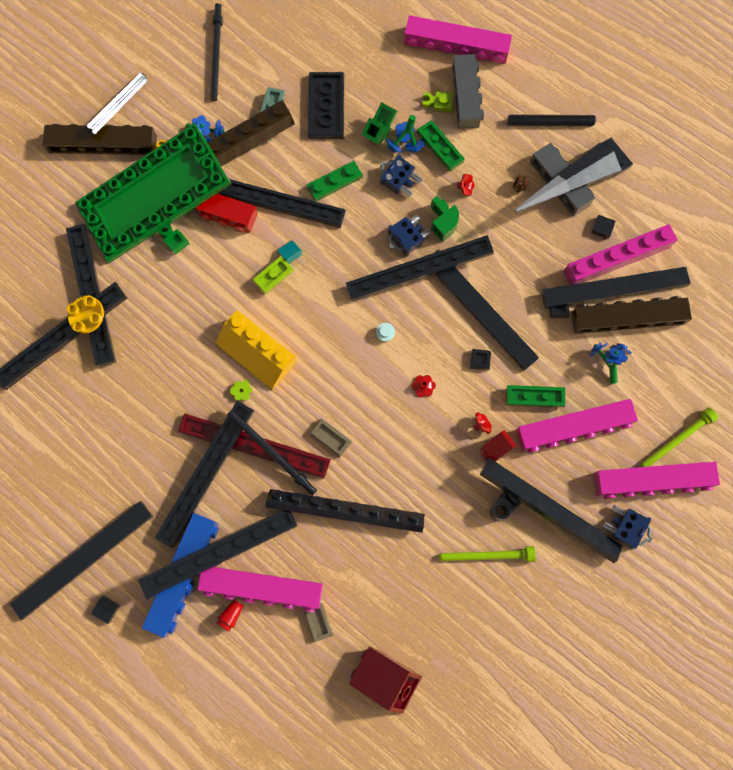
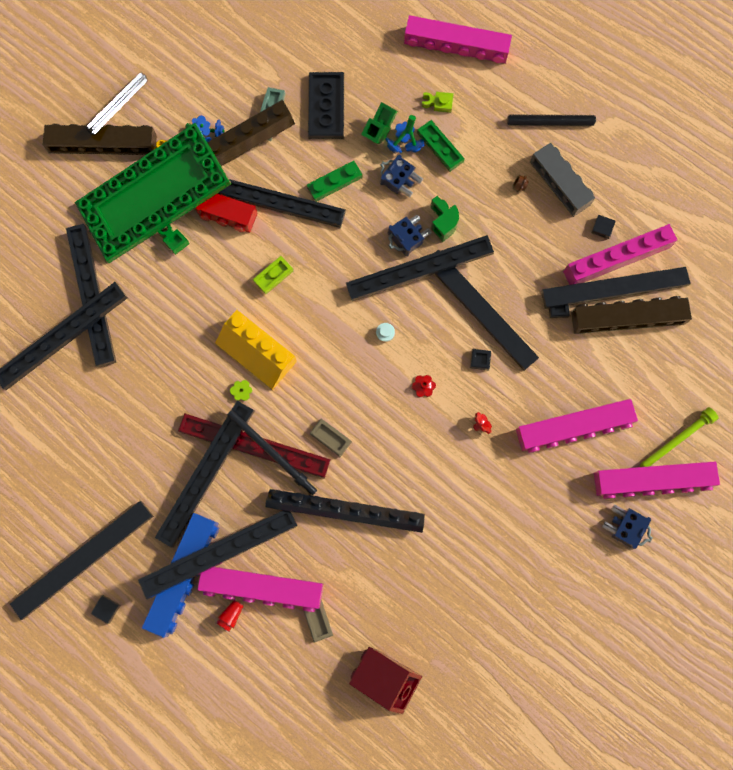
yellow dish [66,295,104,334] -> none
black bar [210,3,223,101] -> none
teal slope [277,240,302,264] -> none
lime piece [438,546,536,562] -> none
dark grey brick [452,54,484,129] -> none
red plant [457,174,475,196] -> none
red slope [480,430,516,462] -> none
black tile [480,458,623,563] -> none
black piece [489,491,522,521] -> none
green plate [506,385,565,408] -> none
plate [514,137,633,213] -> none
blue plant [589,343,632,384] -> none

